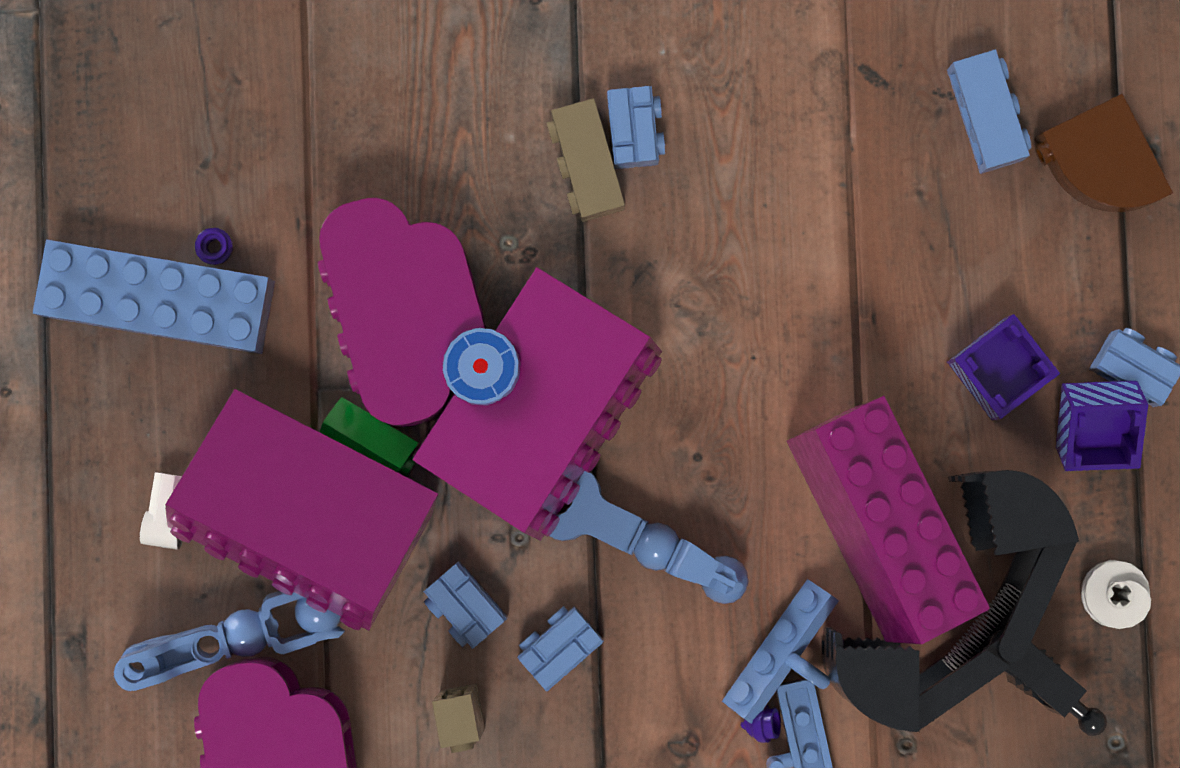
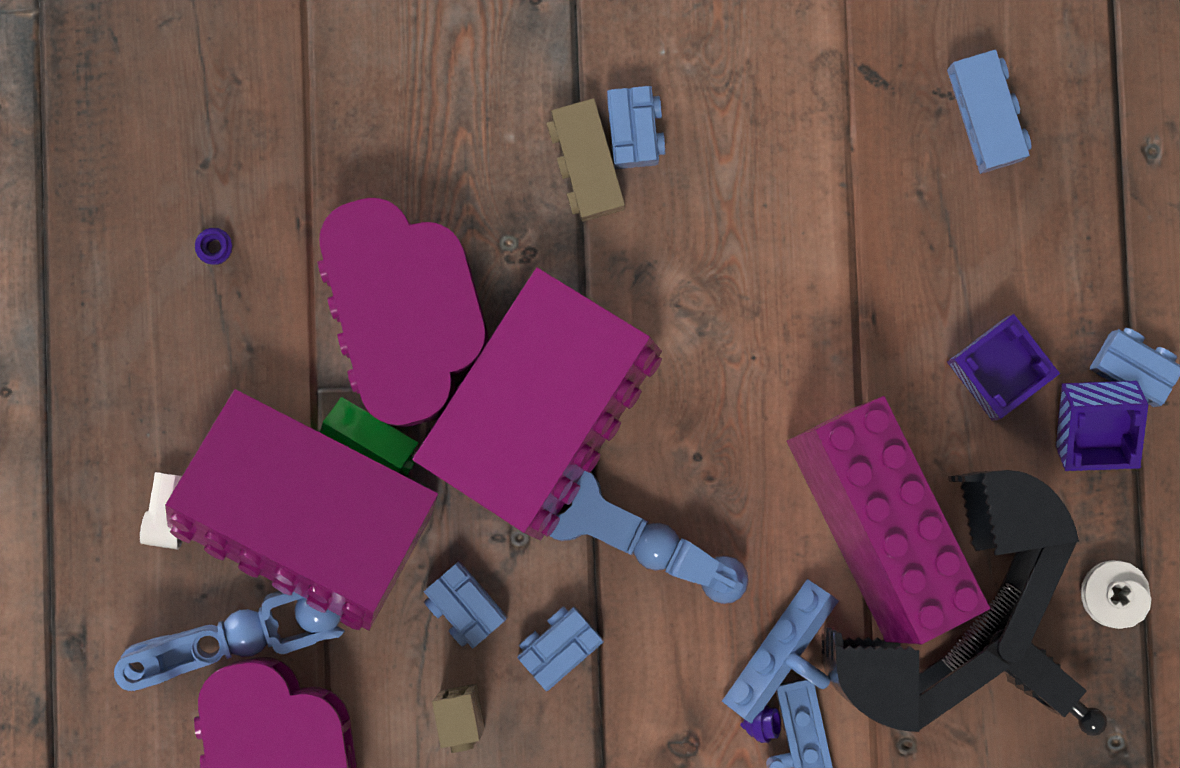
medium blue brick [33,240,275,354] -> none
tile [443,328,521,405] -> none
reddish brown brick [1035,93,1173,212] -> none

